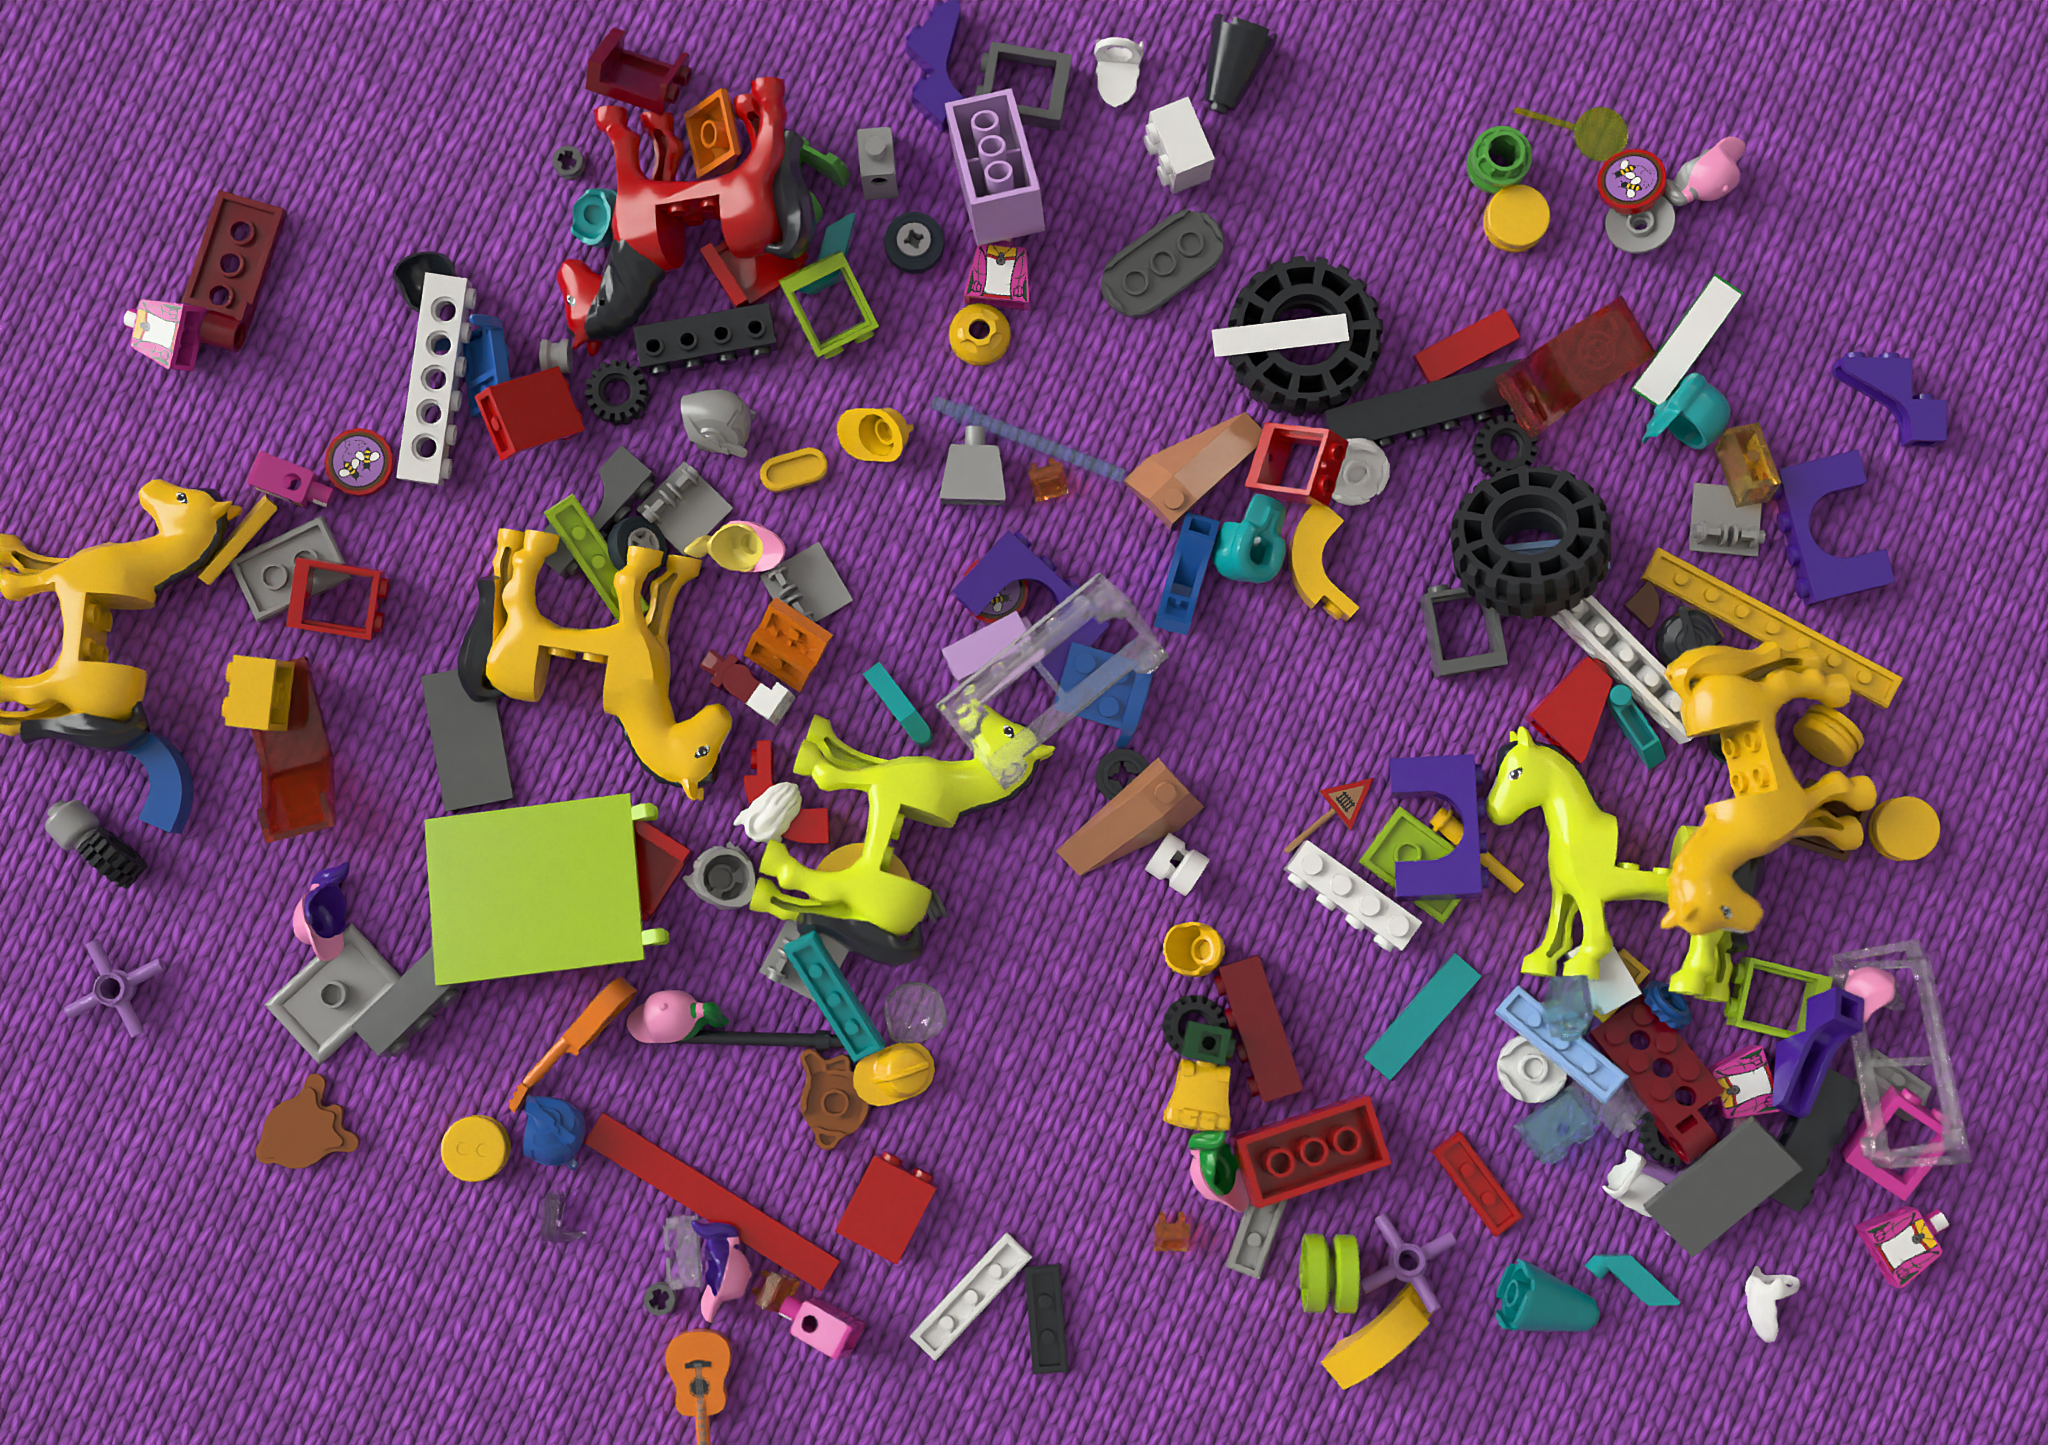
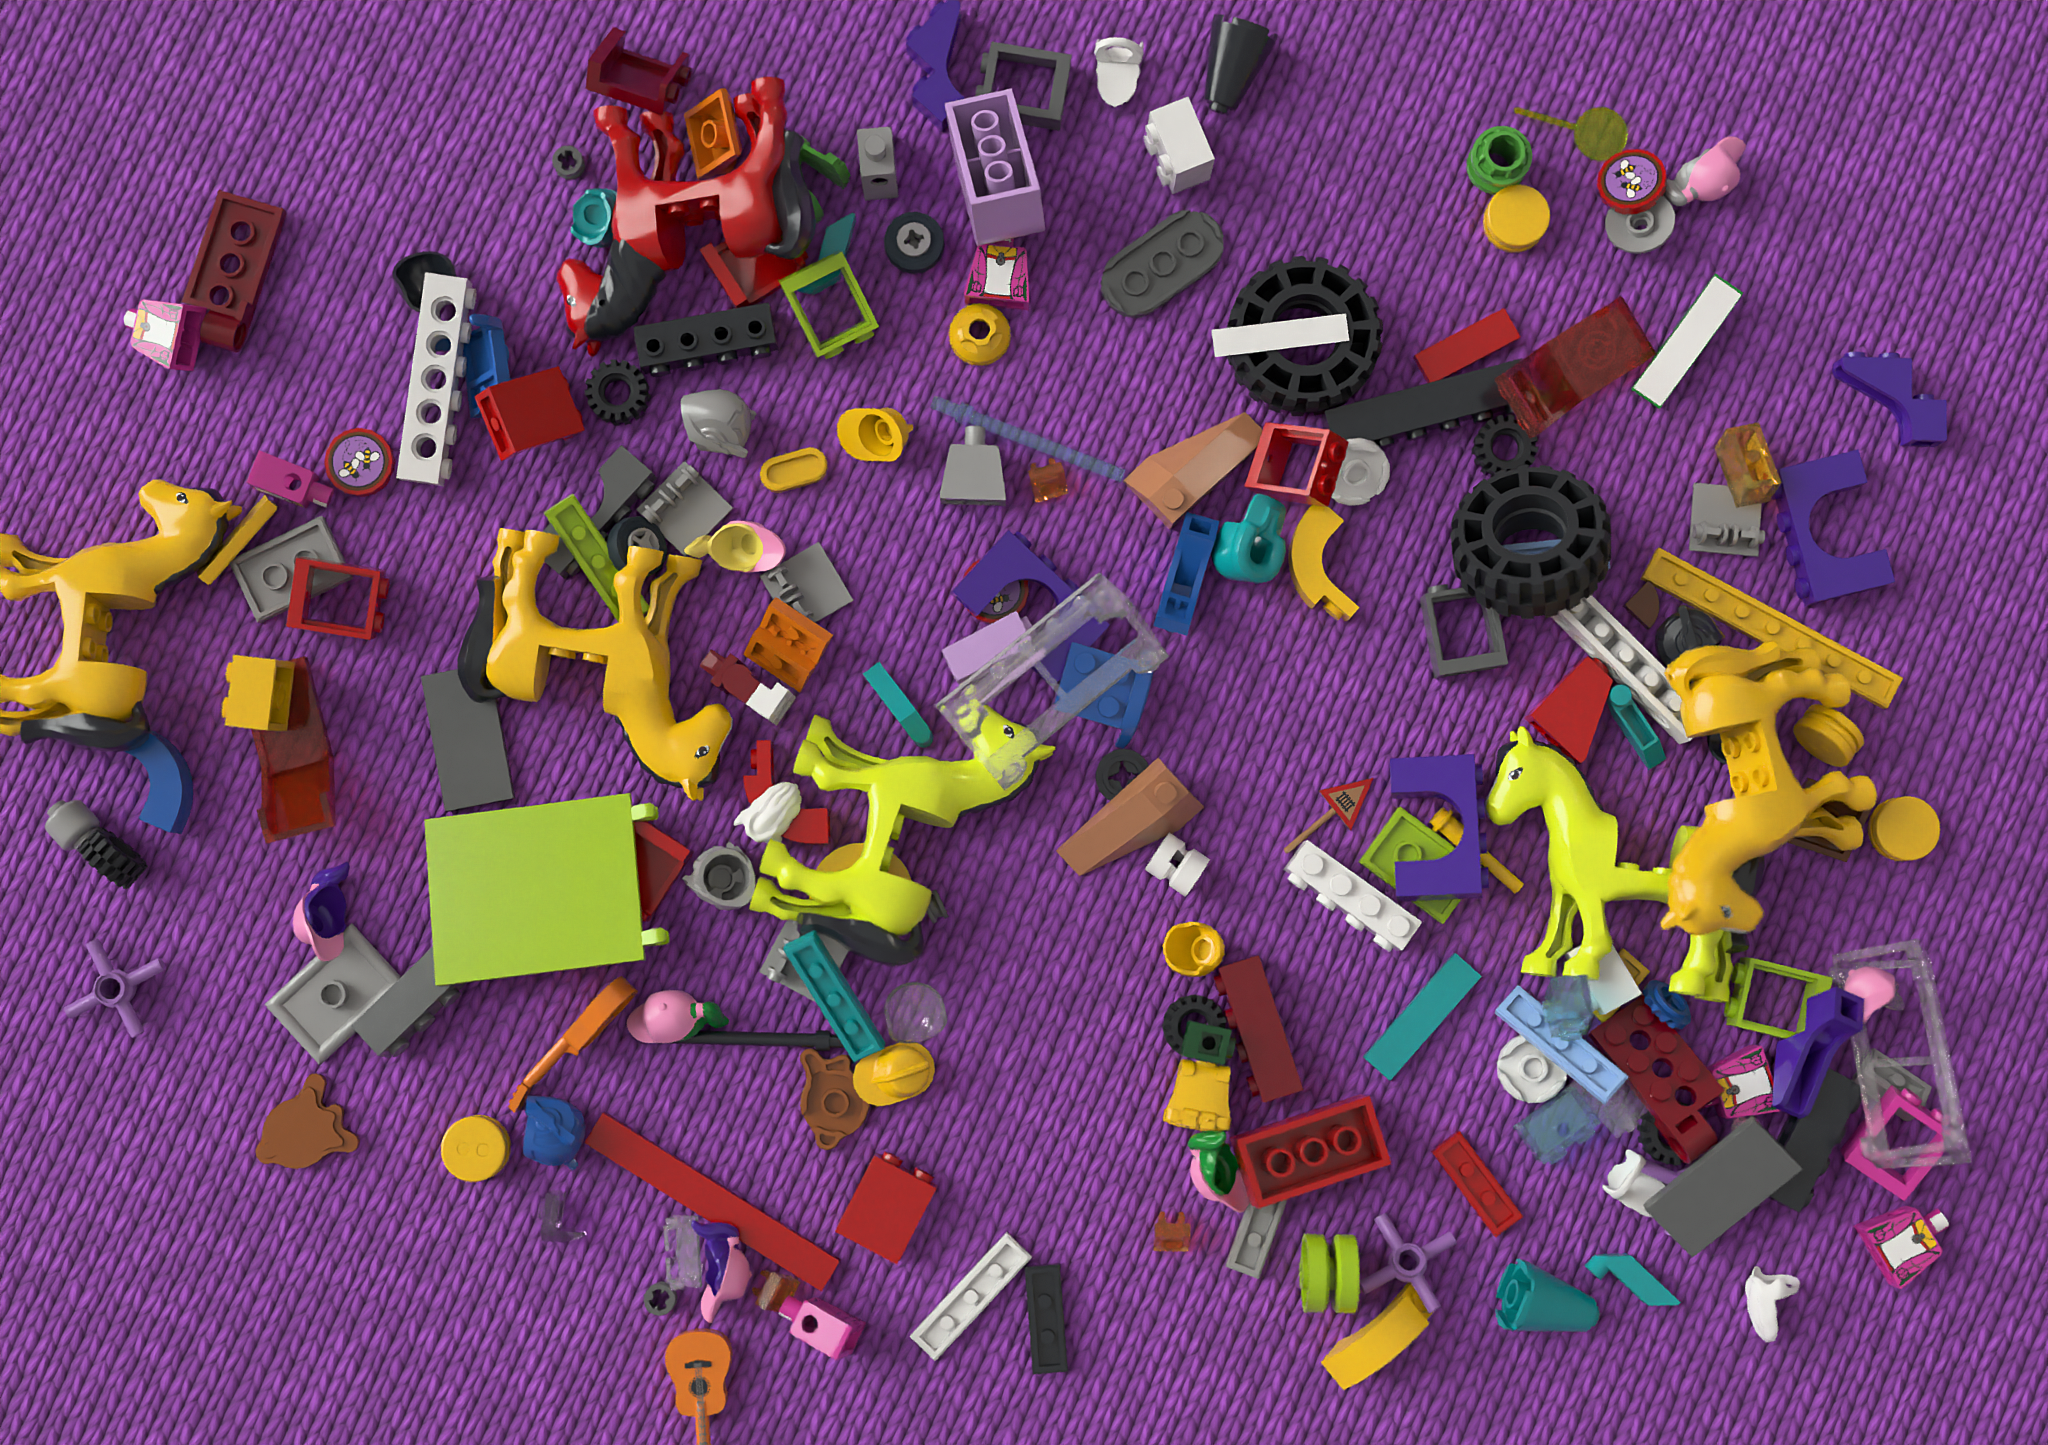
light grey wheel [539,339,573,373] -> none
teal piece [1642,372,1731,449] -> none

